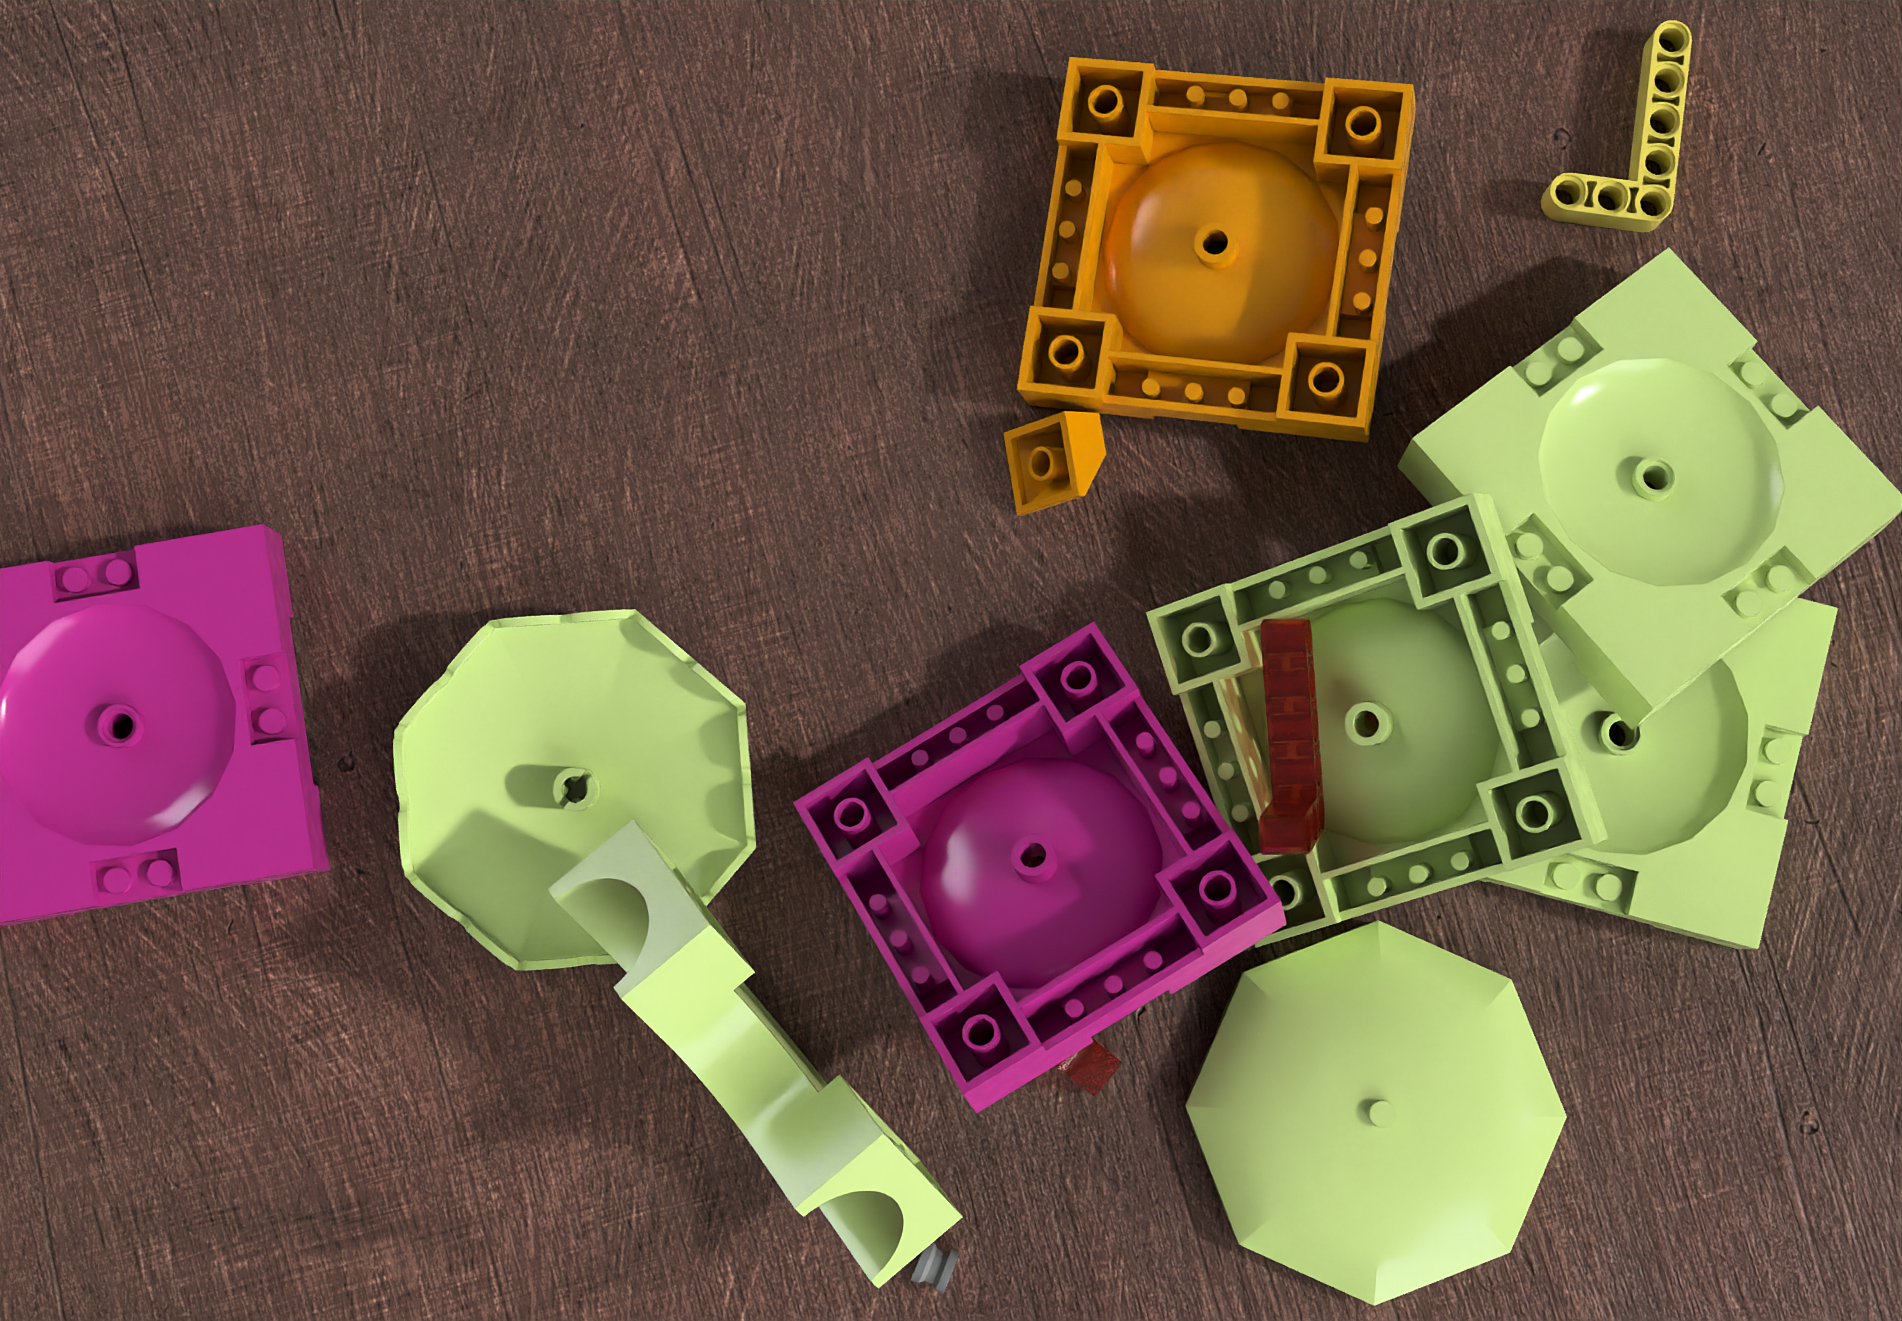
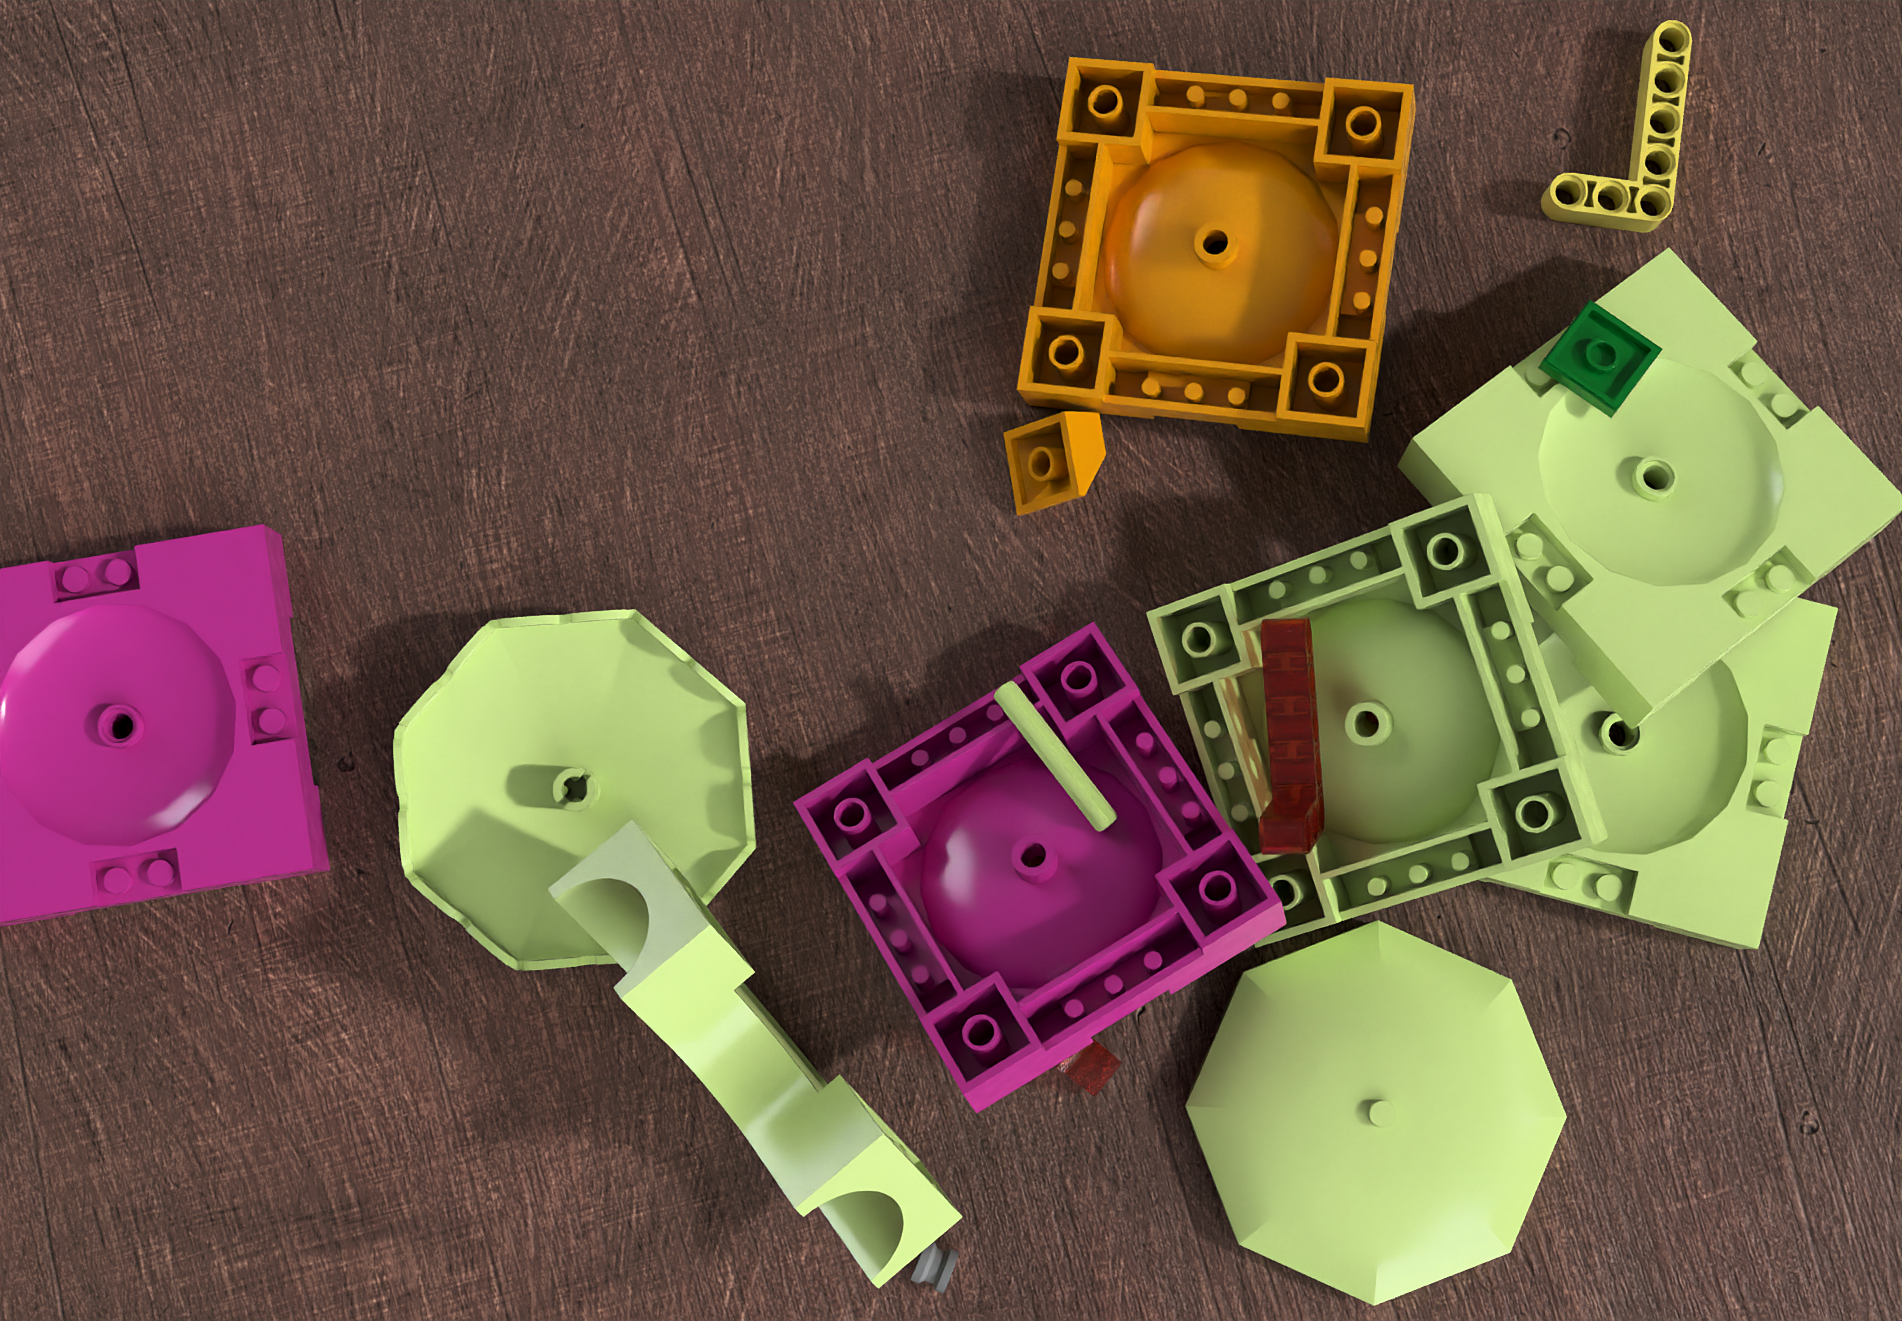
none -> yellowish green axle [994,681,1118,832]
none -> green tile [1538,299,1663,418]

